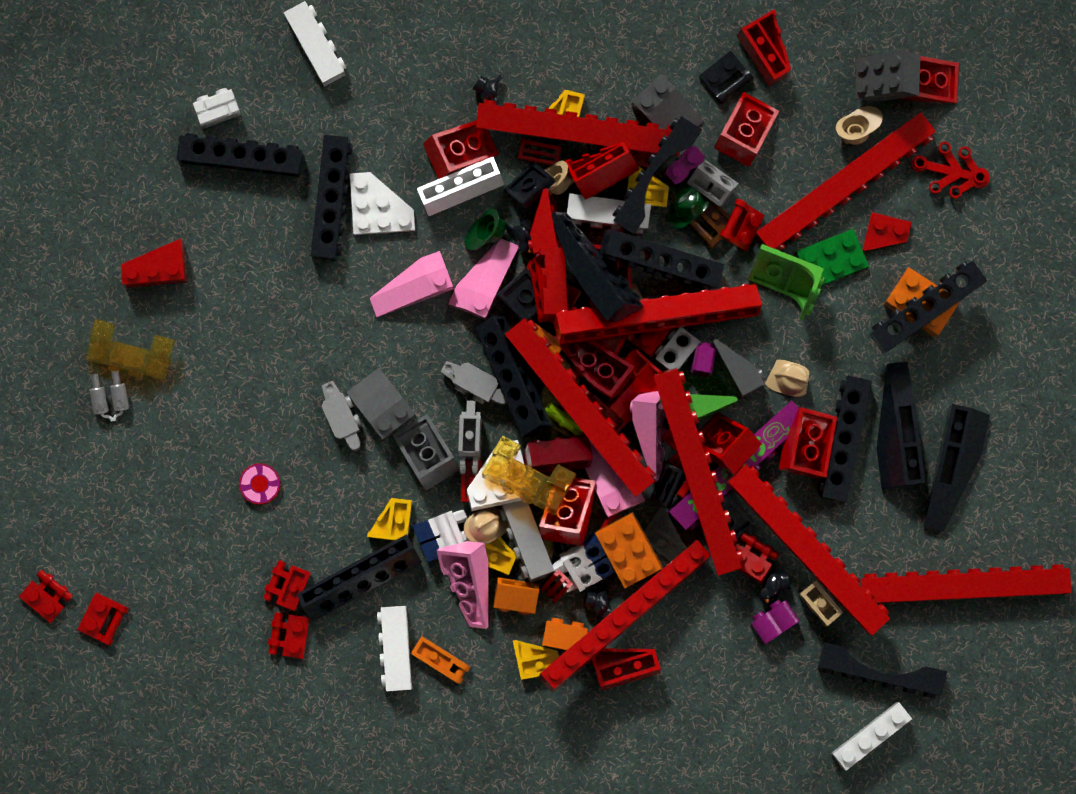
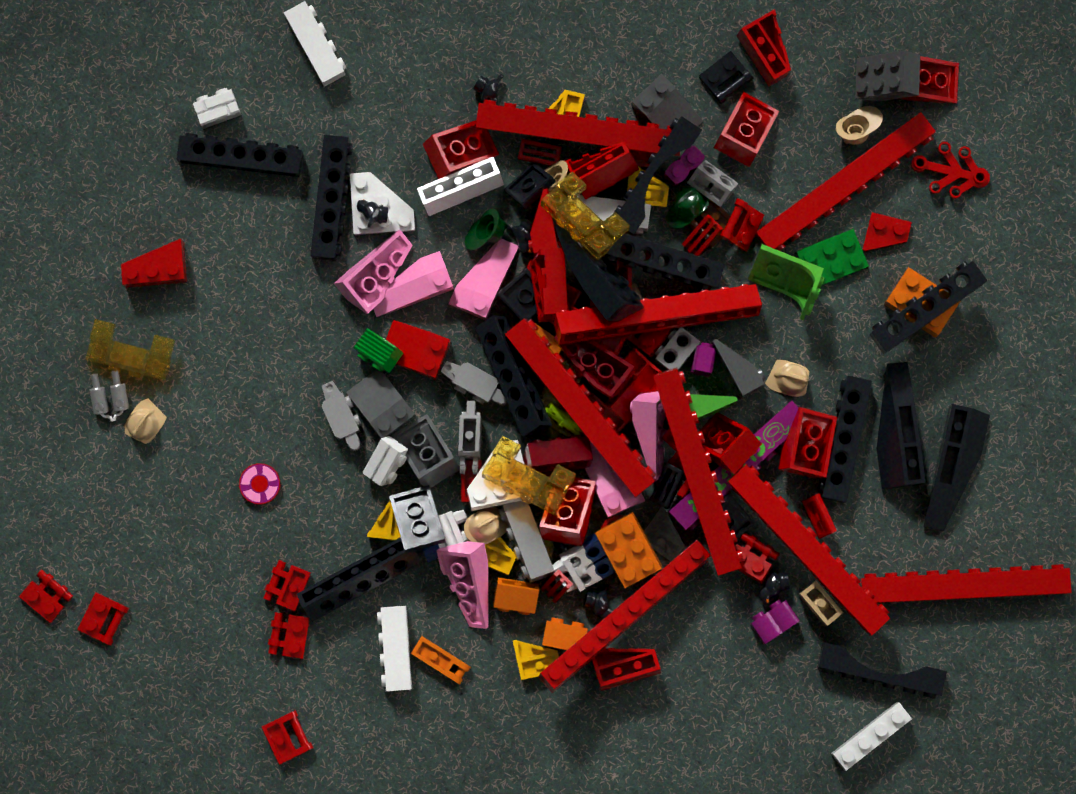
none -> tan piece [125,398,167,444]
none -> red plate [262,710,313,765]
none -> bright pink wedge [334,230,413,314]
none -> green brick [354,328,403,373]
none -> black animal [357,199,388,228]
none -> white brick [363,436,408,486]
none -> red slope [386,320,451,380]
none -> plate [389,485,446,554]
none -> clear yellow bracket [541,172,630,260]
none -> red tile [682,214,723,256]
none -> red tile [802,493,837,539]

